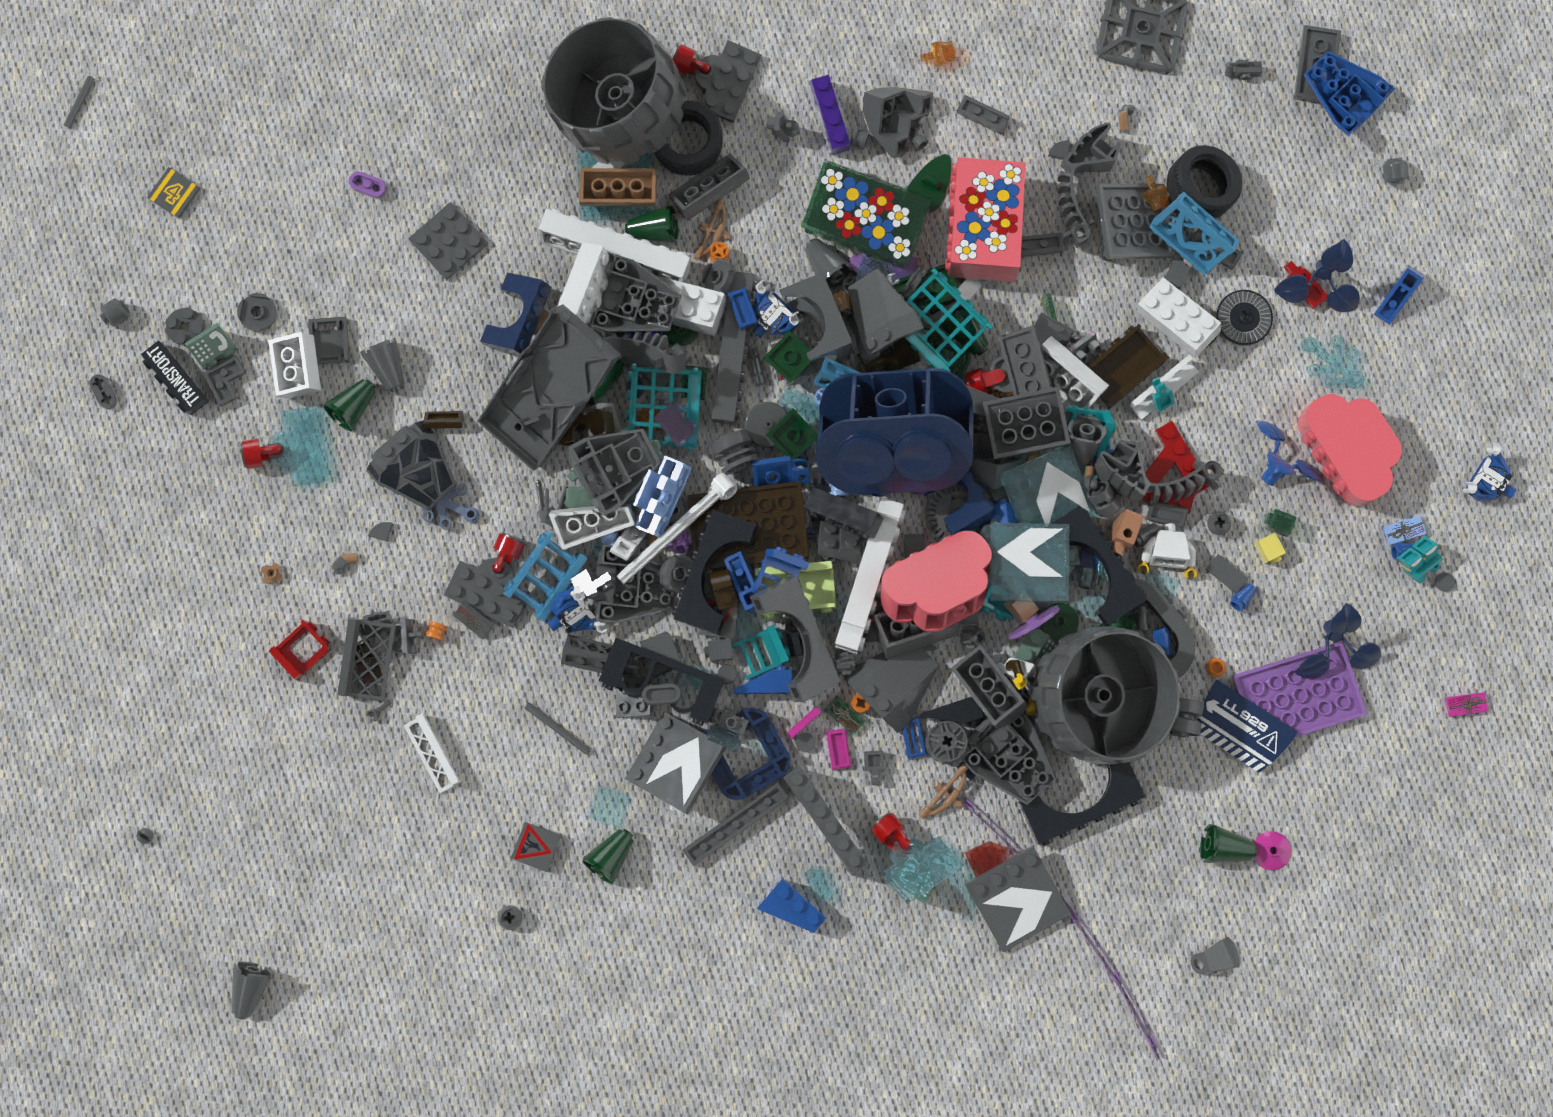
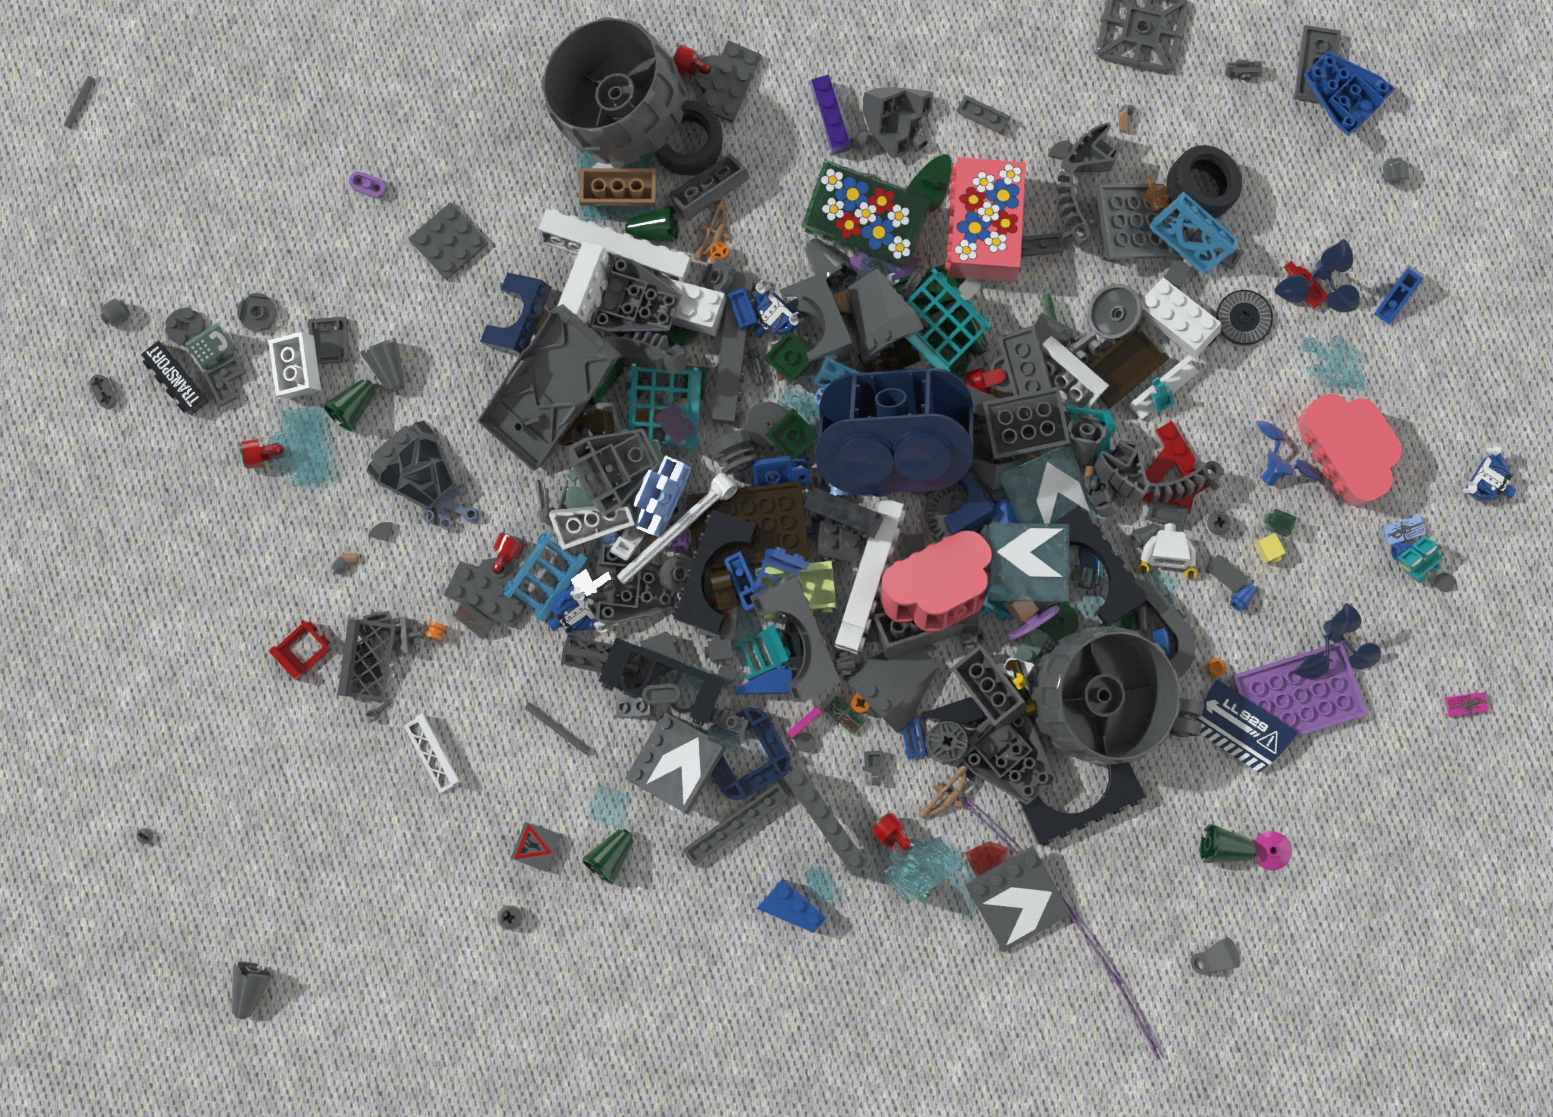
dark grey tile [147,167,201,219] -> none
medium nougat plate [261,563,282,584] -> none
dark brown tile [423,411,464,429] -> none
dark grey hips [766,112,800,143] -> none
dark pink tile [826,729,851,770] -> none
clear orange piece [920,41,956,67] -> none
nougat torso [1108,509,1144,557] -> none
none -> dark grey dish [1088,284,1142,340]

